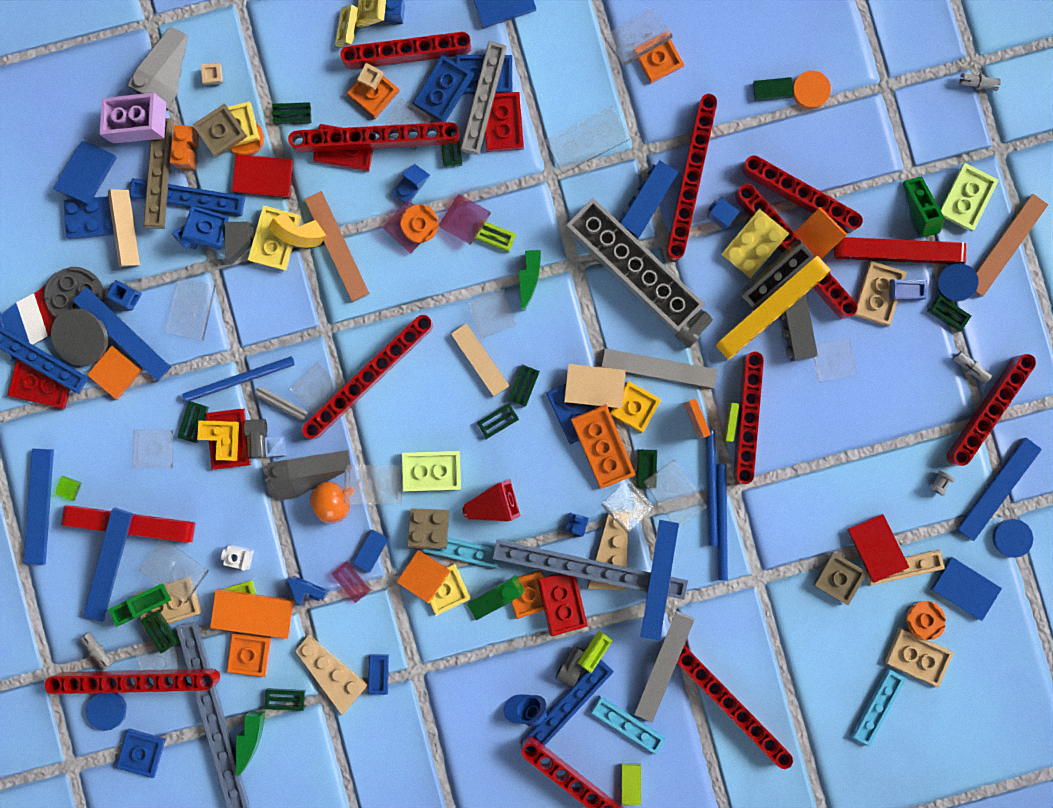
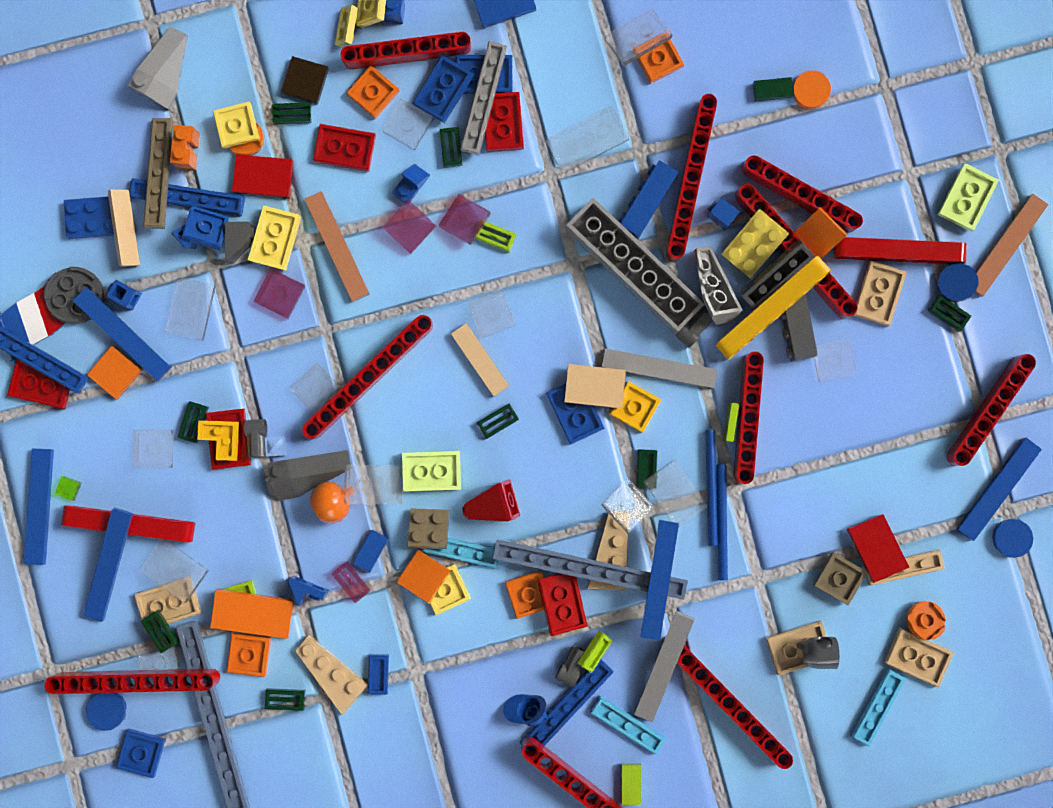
dark grey tile [51,308,108,366] -> none
blue tile [54,141,117,205] -> none
light grey pin [80,632,113,671] -> none
lavender brick [100,93,166,144] -> none
green slope [108,583,171,627] -> none
blue piece [183,356,295,402] -> none
dark tan plate [193,103,248,158] -> none
tan plate [201,63,223,86] -> none
white brick [221,545,254,571] -> none
green slope [236,711,265,776] -> none
light grey axle [255,387,308,421] -> none
yellow brick [269,212,326,248] -> none
red beam [288,122,460,153] -> none
tan plate [357,63,384,90] -> none
orange tile [400,204,439,243] -> none
green slope [467,575,525,620] -> none
dark green tile [508,364,540,407] -> none
green slope [519,250,541,311] -> none
blue tile [565,512,589,536] -> none
orange tile [571,404,636,489] -> none
orange tile [683,399,711,438] -> none
tile [889,279,927,300] -> none
green slope [903,176,945,238] -> none
light grey bush [929,471,955,496] -> none
blue tile [931,557,1002,621] -> none
light grey pin [953,351,992,384] -> none
light grey pin [959,73,1001,91] -> none
none -> clear pink tile [253,268,306,319]
none -> dark brown tile [281,56,329,104]
none -> light grey wedge [694,246,743,325]
none -> tan tile [765,620,827,676]
none -> dark grey piece [796,637,840,669]

